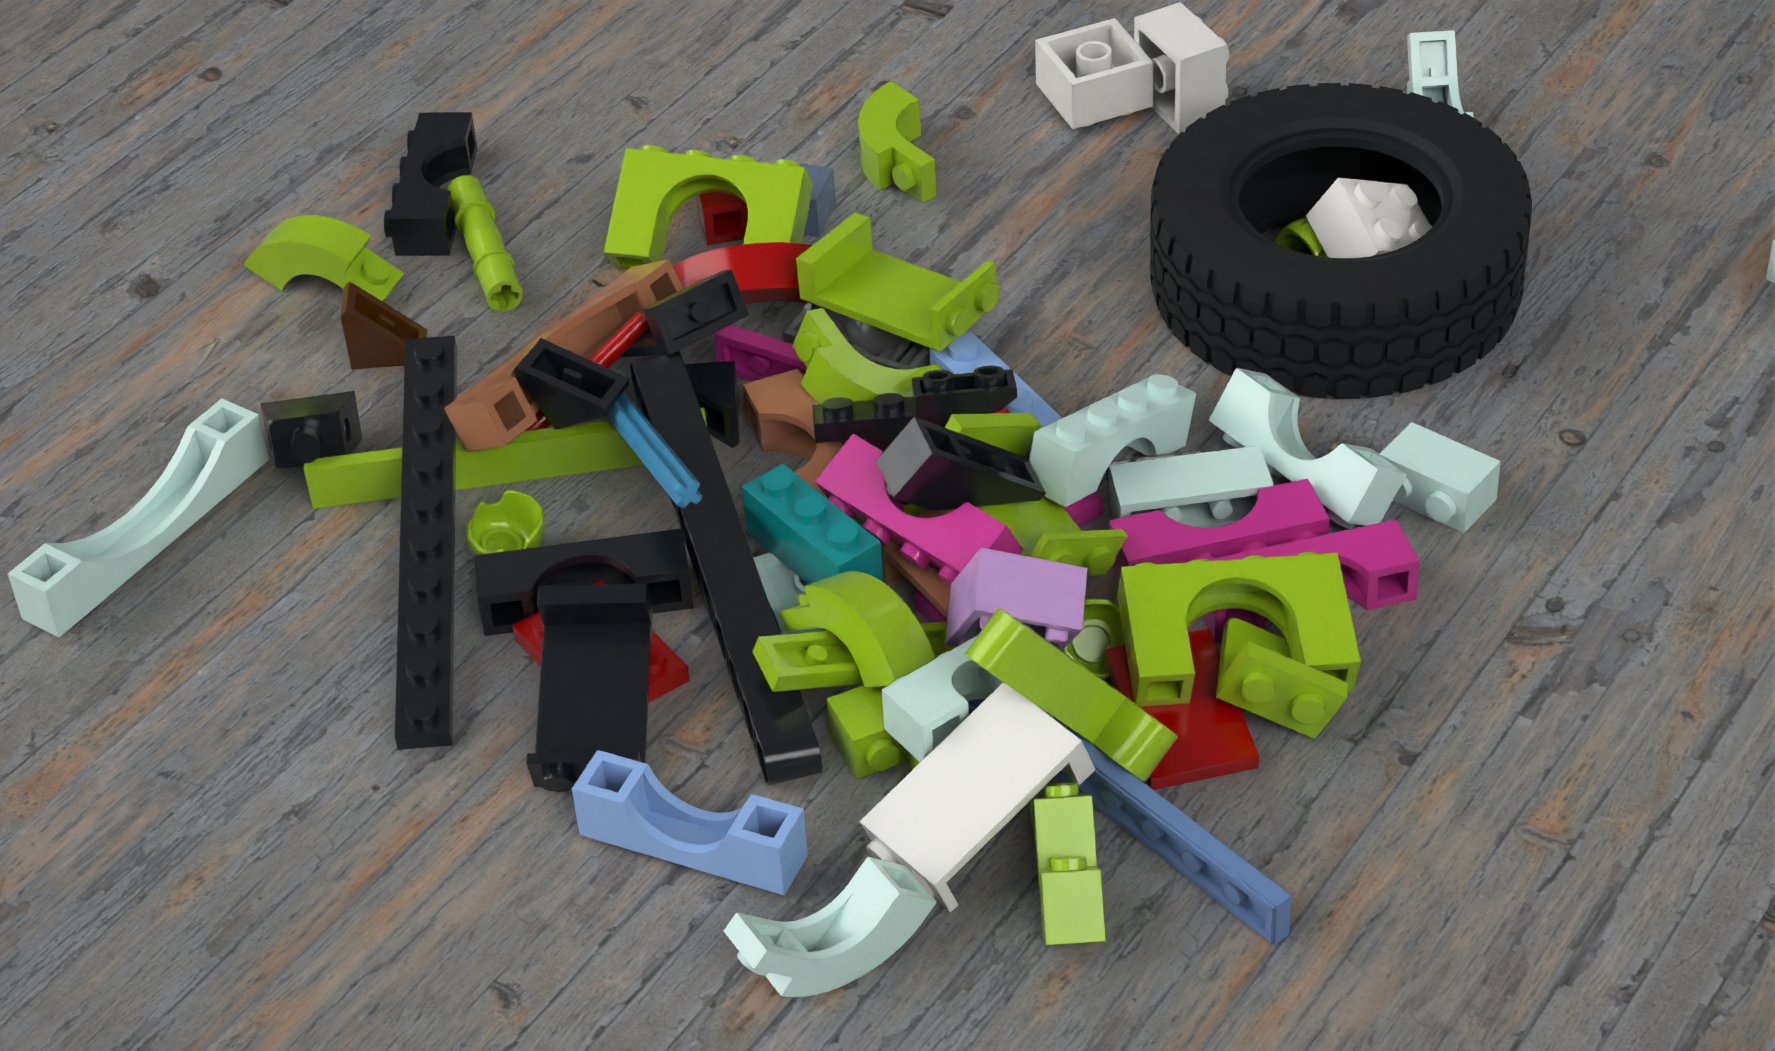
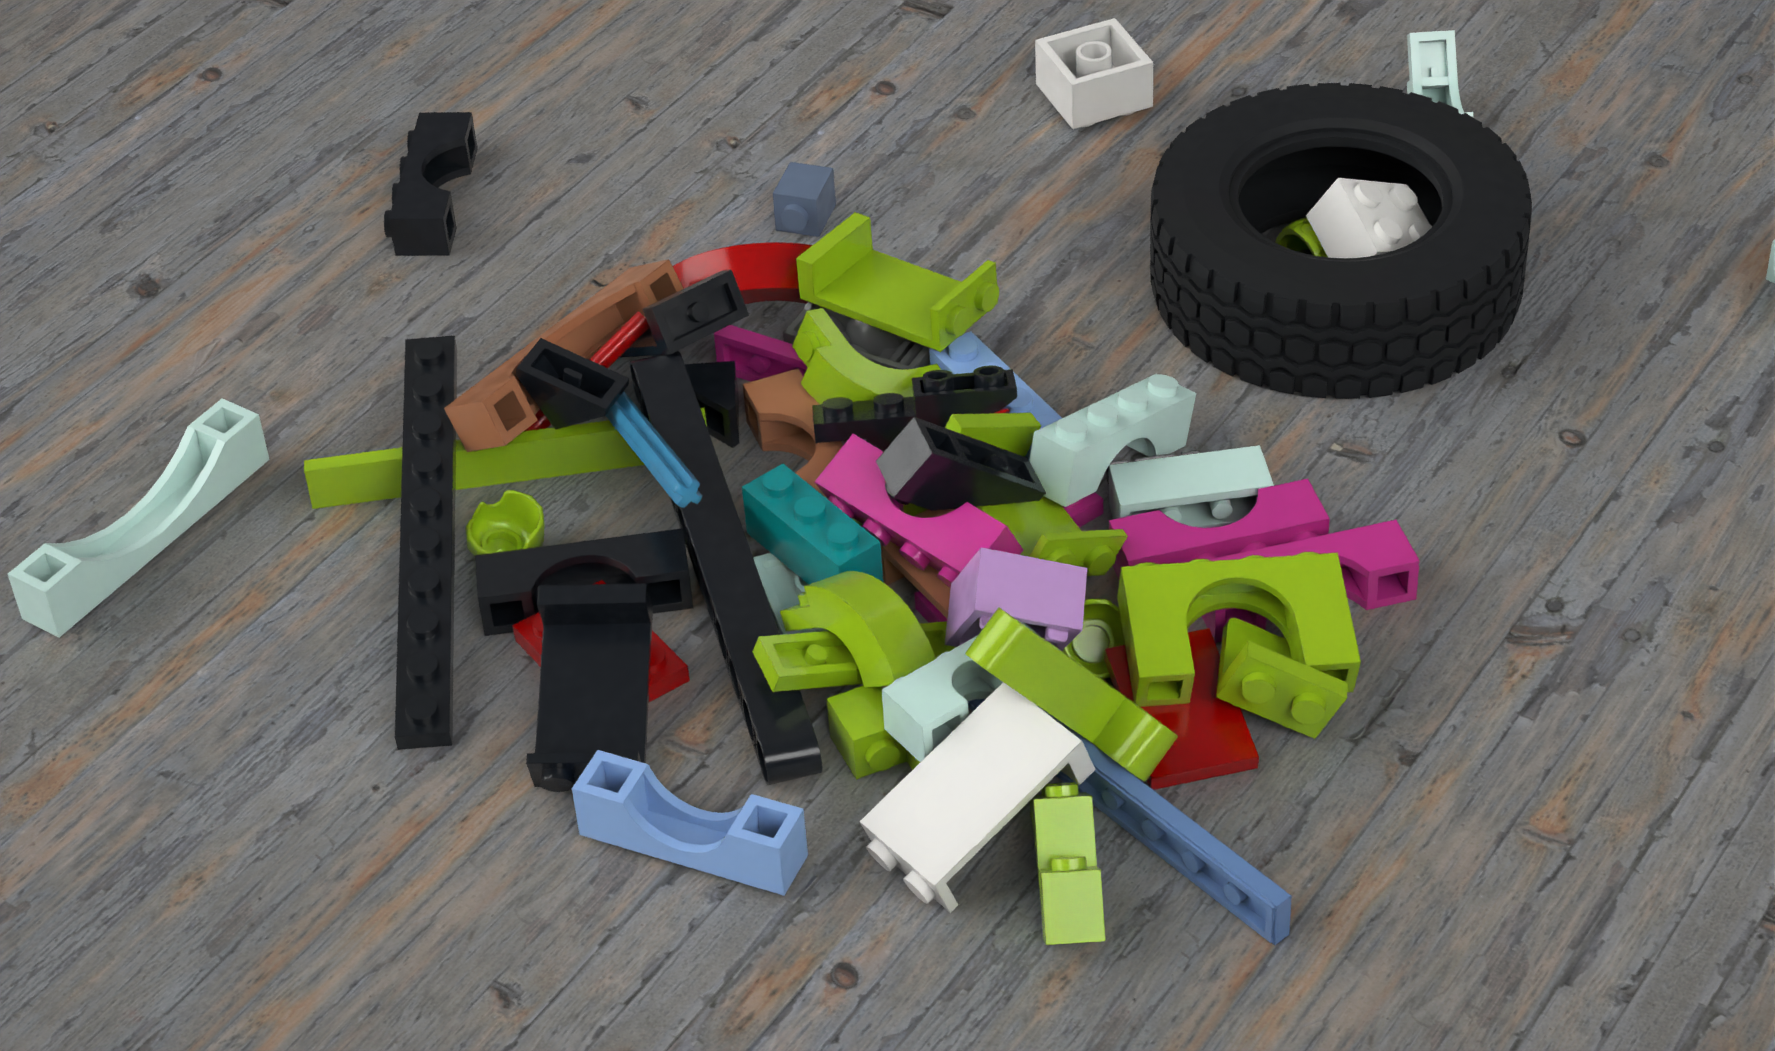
lime arch [243,215,405,302] -> none
black torso [261,391,362,469] -> none
reddish brown slope [341,281,427,370] -> none
lime piece [447,175,523,312] -> none
lime arch [604,145,814,270] -> none
red brick [696,192,748,246] -> none
light aqua arch [724,857,937,997] -> none
lime arch [858,81,937,203] -> none
white brick [1134,2,1229,134] -> none
light aqua arch [1209,368,1407,529] -> none
light aqua brick [1379,422,1501,533] -> none

